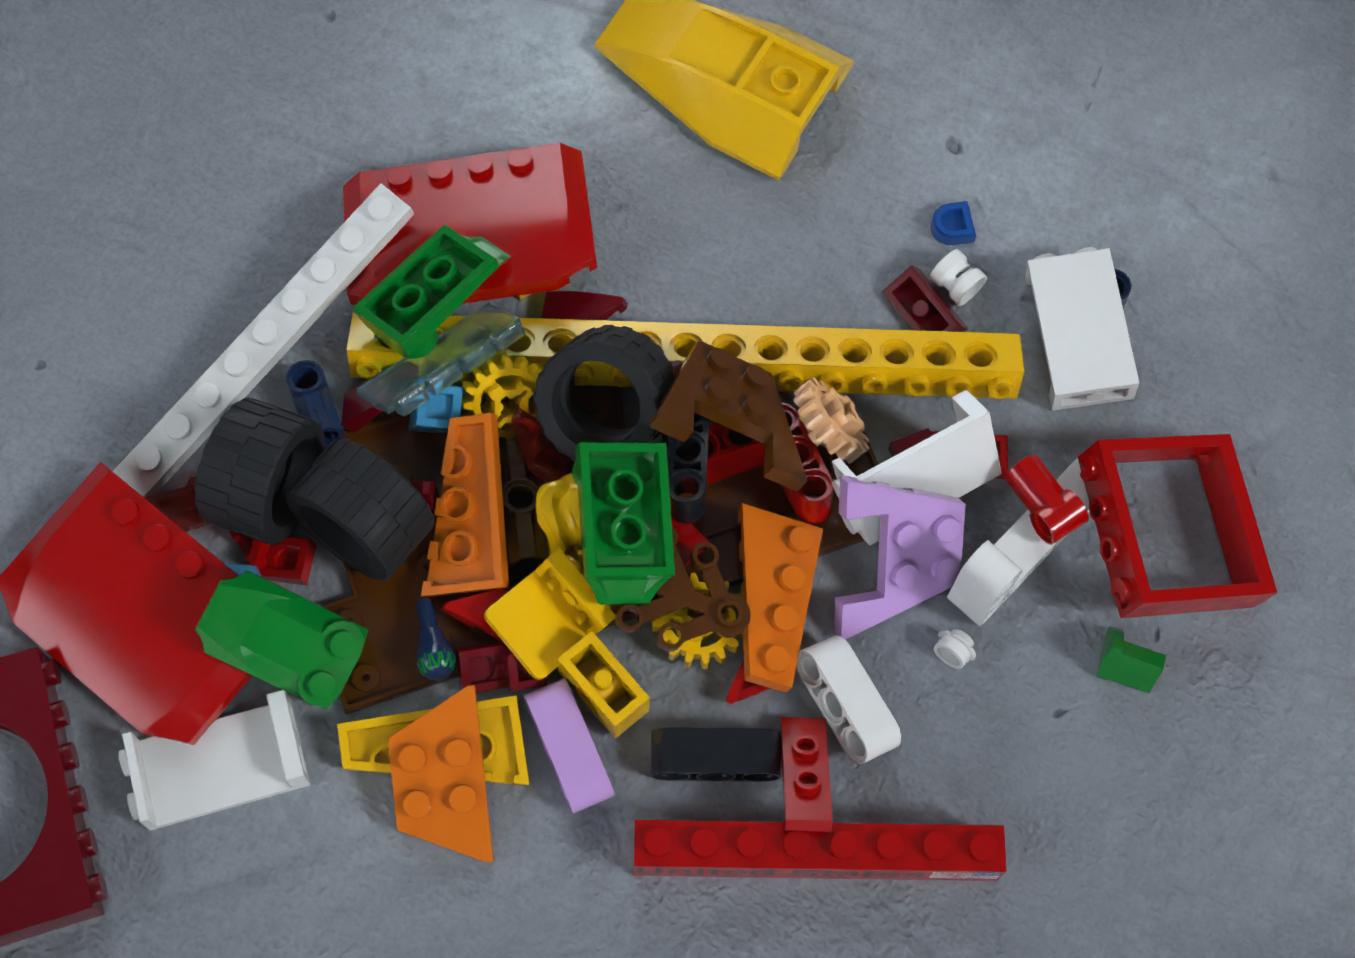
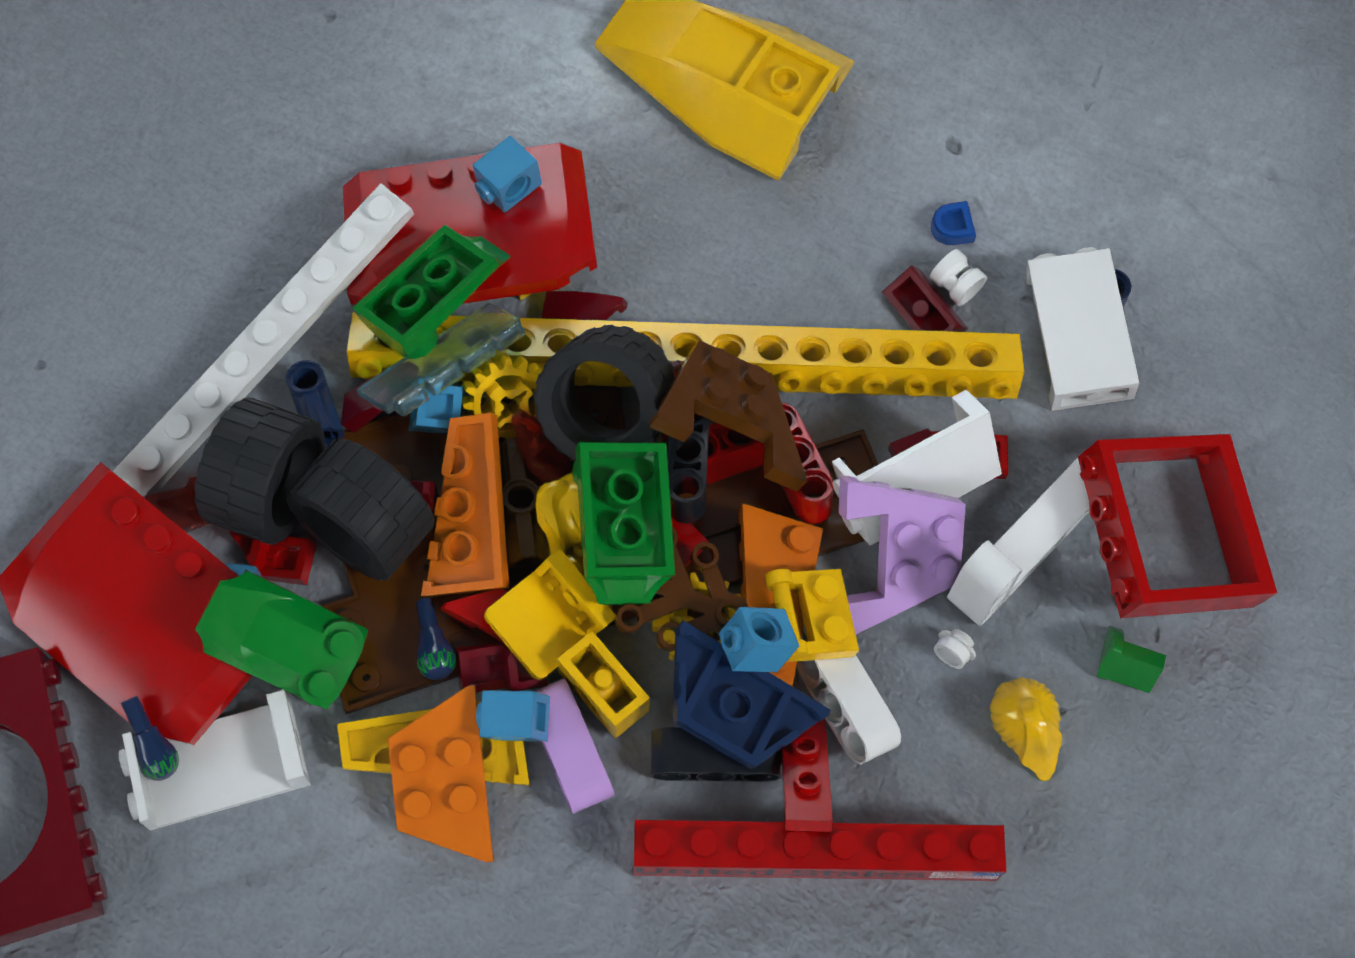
light nougat gear [793,377,870,464] -> none
red piece [1004,454,1089,545] -> none
none -> dark blue piece [121,695,179,781]
none -> dark azure brick [472,135,542,213]
none -> dark azure brick [476,691,550,742]
none -> dark blue wing [673,620,831,769]
none -> dark azure brick [718,607,799,672]
none -> yellow plate [765,569,859,662]
none -> yellow hair [989,677,1062,781]

